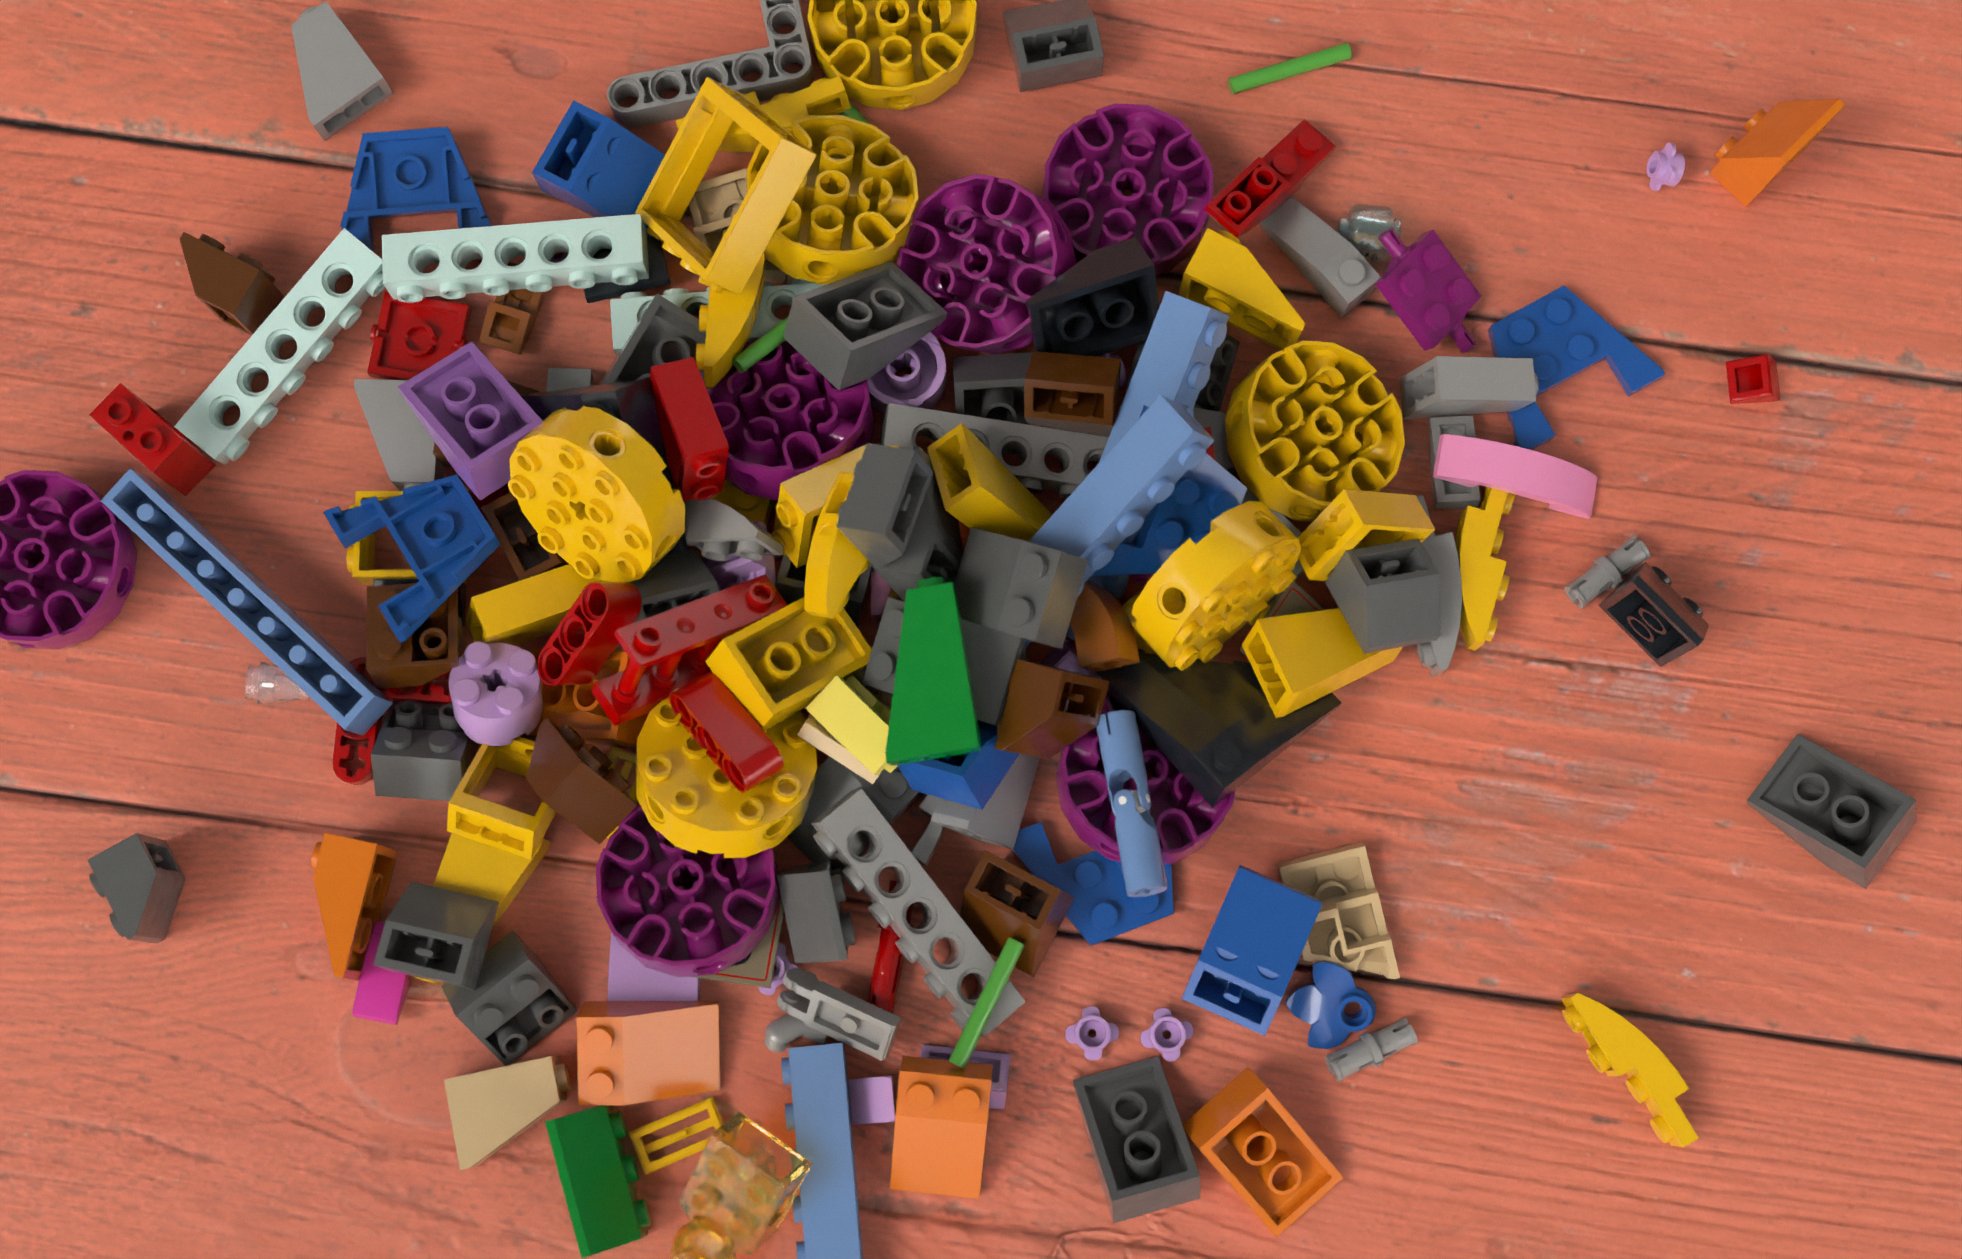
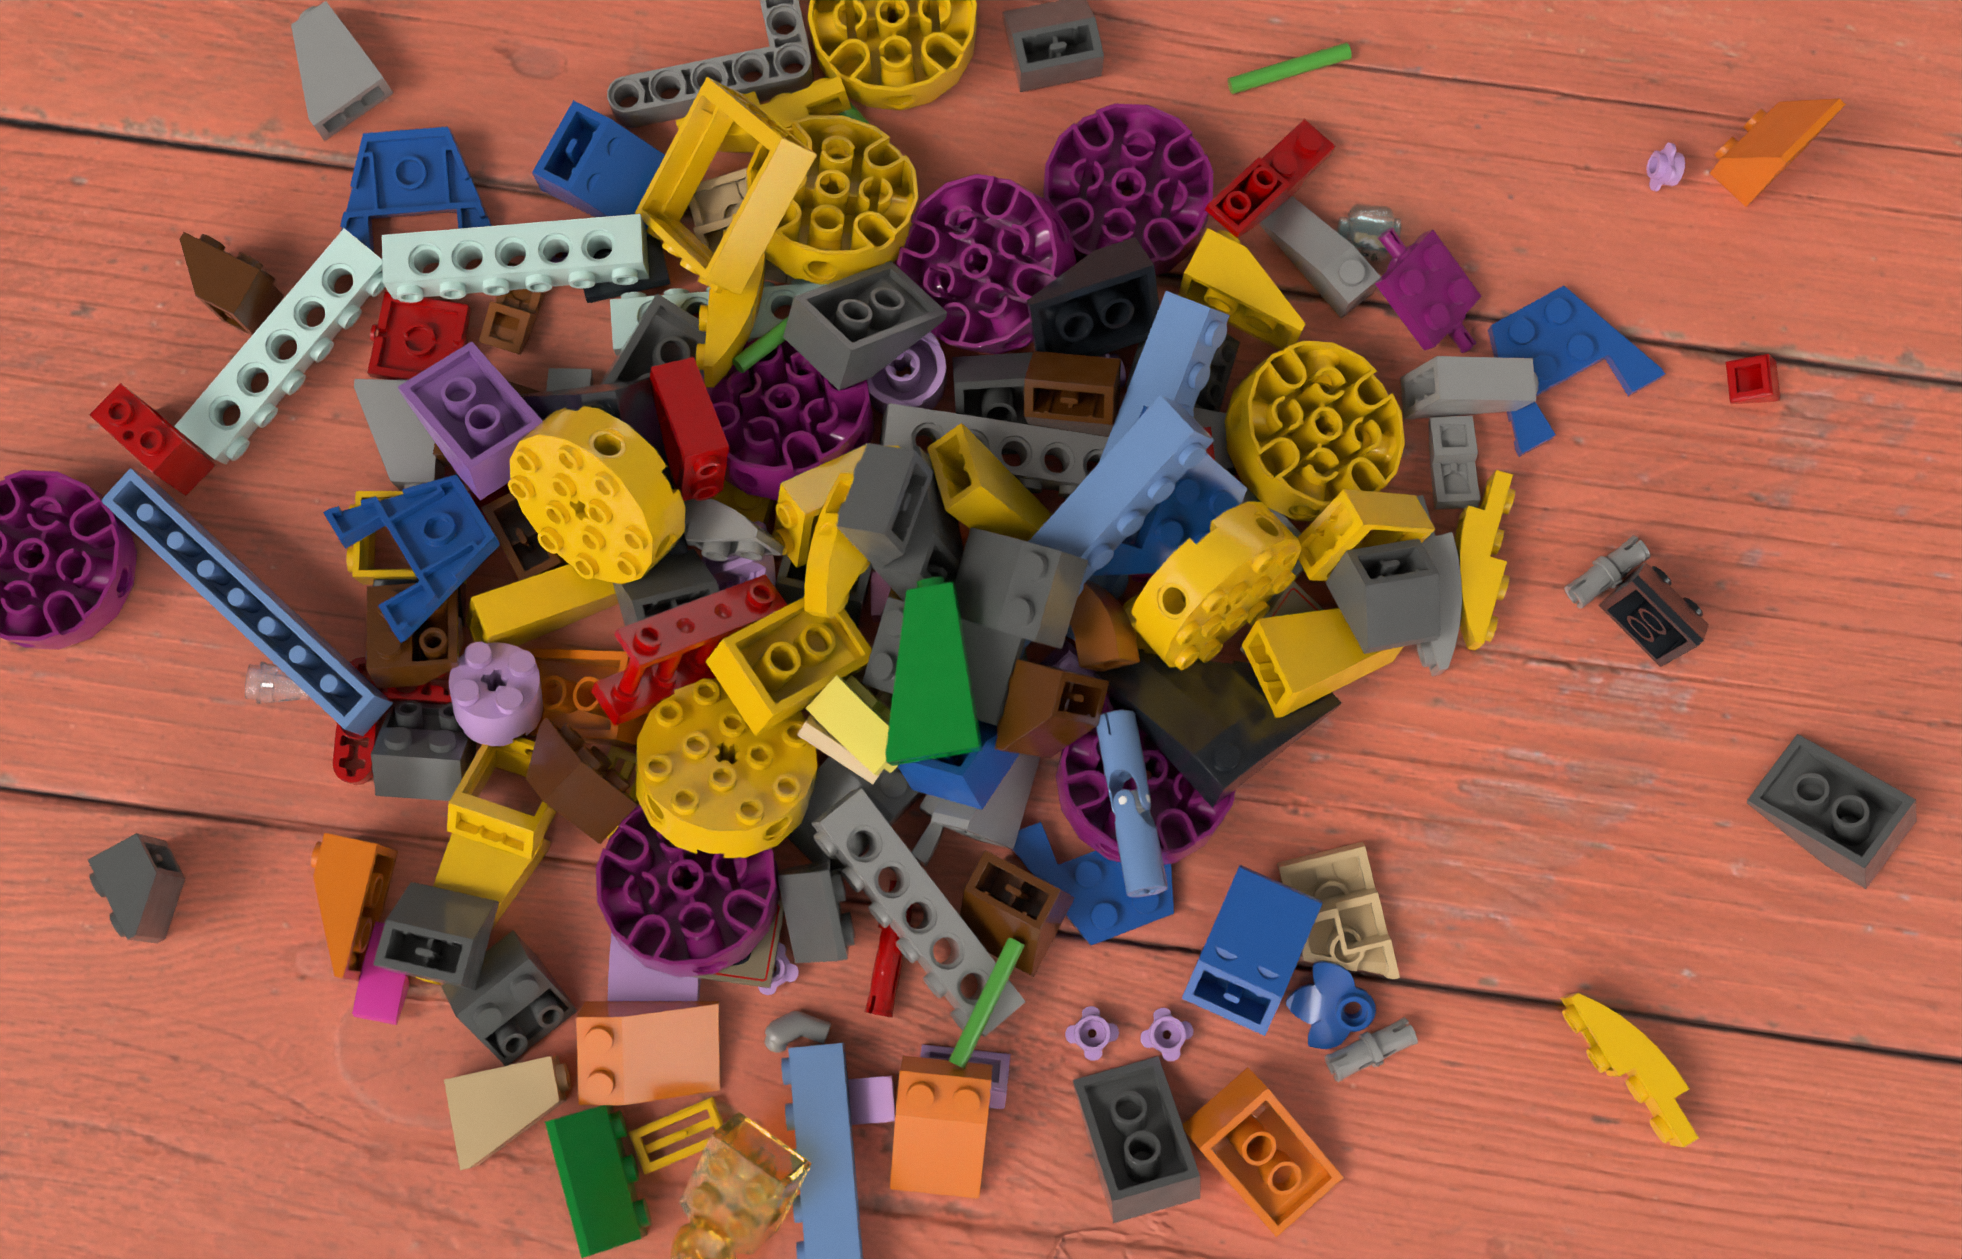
red beam [537,582,642,686] -> none
red beam [669,672,784,793] -> none
light grey hinge [777,967,901,1061] -> none
bright pink slope [1433,434,1598,519] -> none

